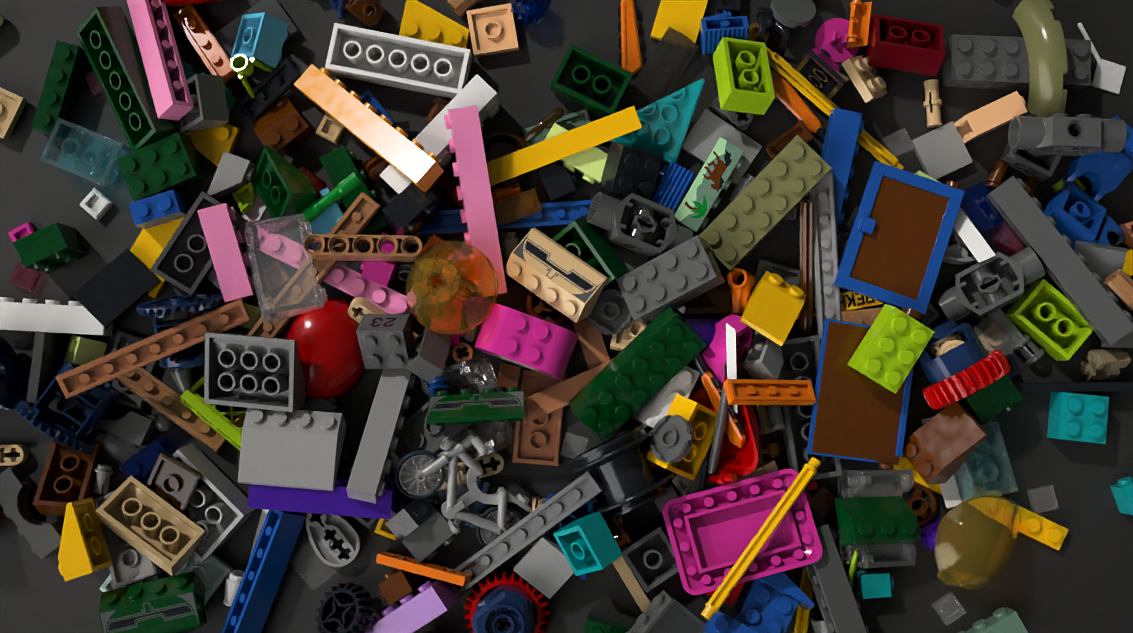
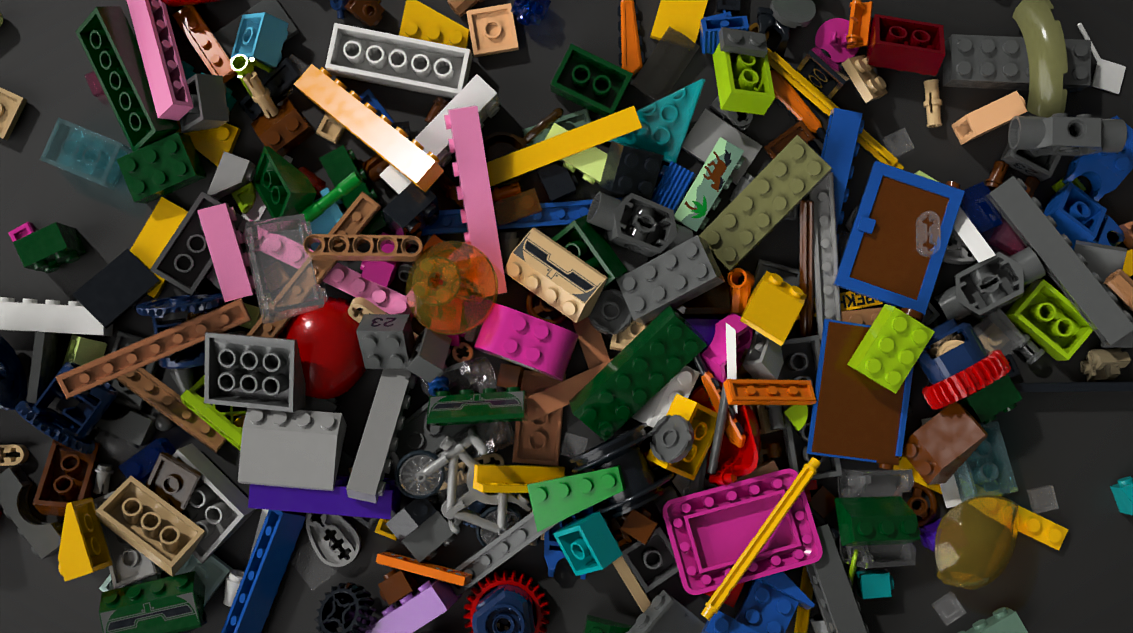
clear pink tile [9,262,42,292] -> none
dark green brick [31,40,89,140] -> none
white tile [79,188,114,220] -> none
blue brick [128,190,188,229] -> none
light grey tile [513,534,574,599] -> none
light grey tile [910,121,973,180] -> none
teal brick [1047,392,1109,444] -> none
none -> tan pin [243,72,279,118]
none -> yellow fence [473,464,565,493]
none -> green wing [527,465,626,532]
none -> reddish brown brick [620,506,659,544]
none -> dark grey plate [719,27,768,58]
none -> lime tile [783,405,808,431]
none -> clear beam [916,211,941,257]

